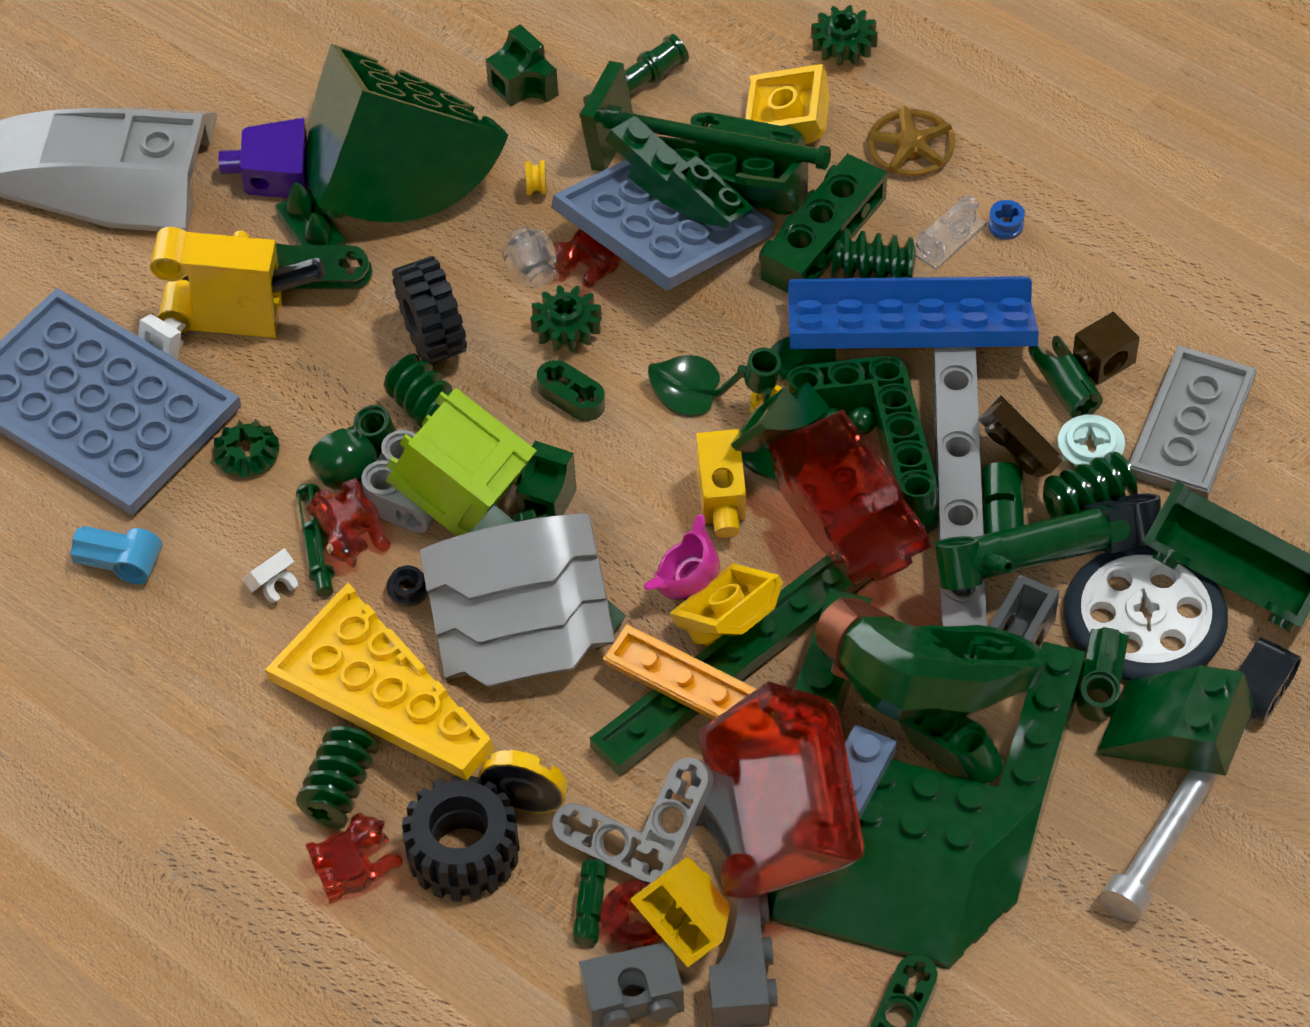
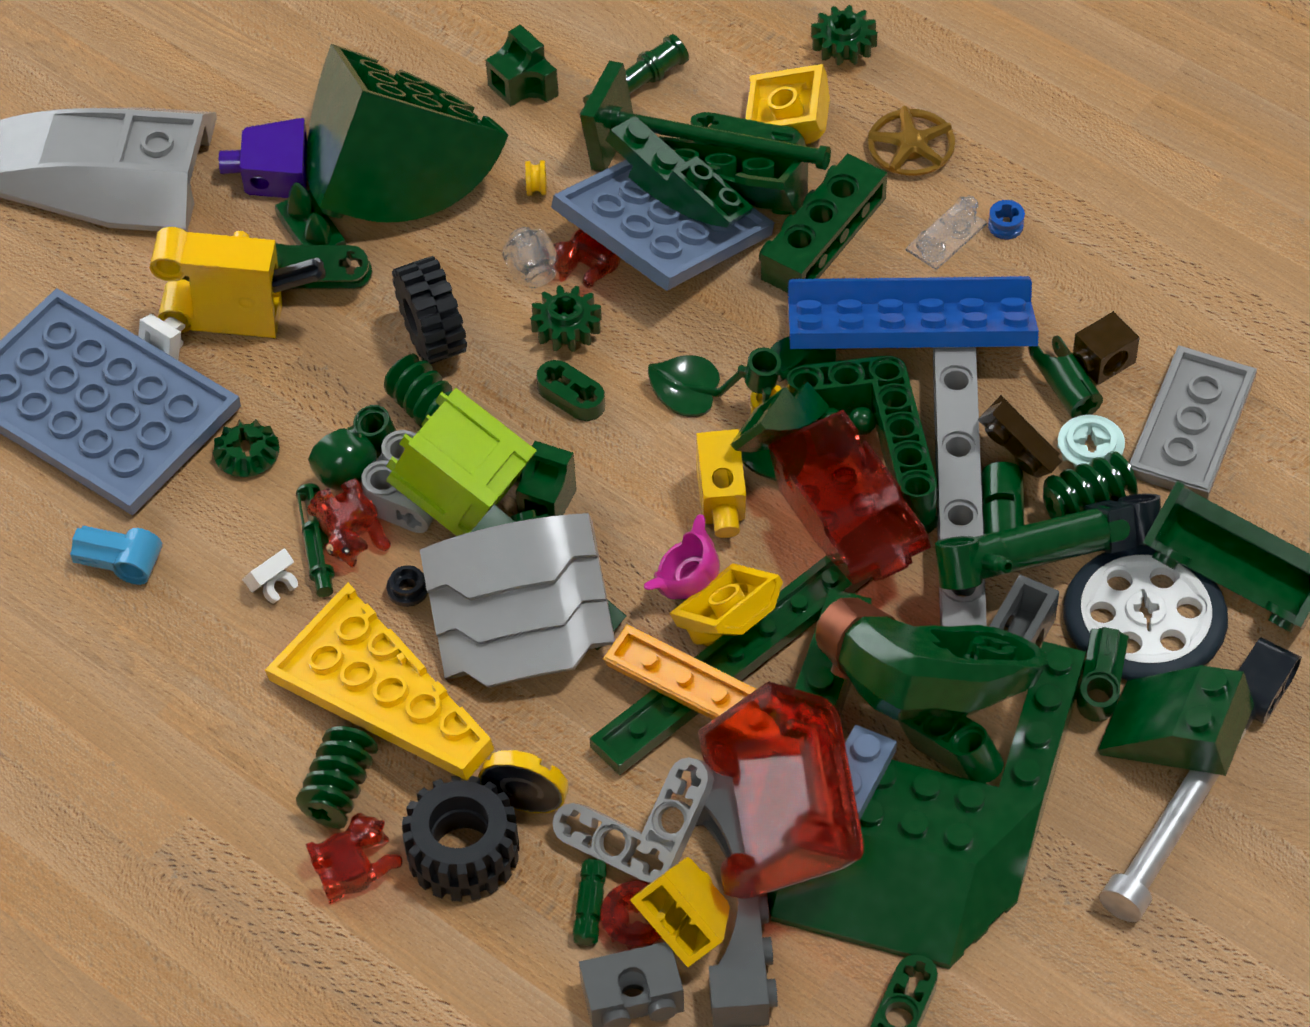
dark green piece [831,229,916,279] -> none

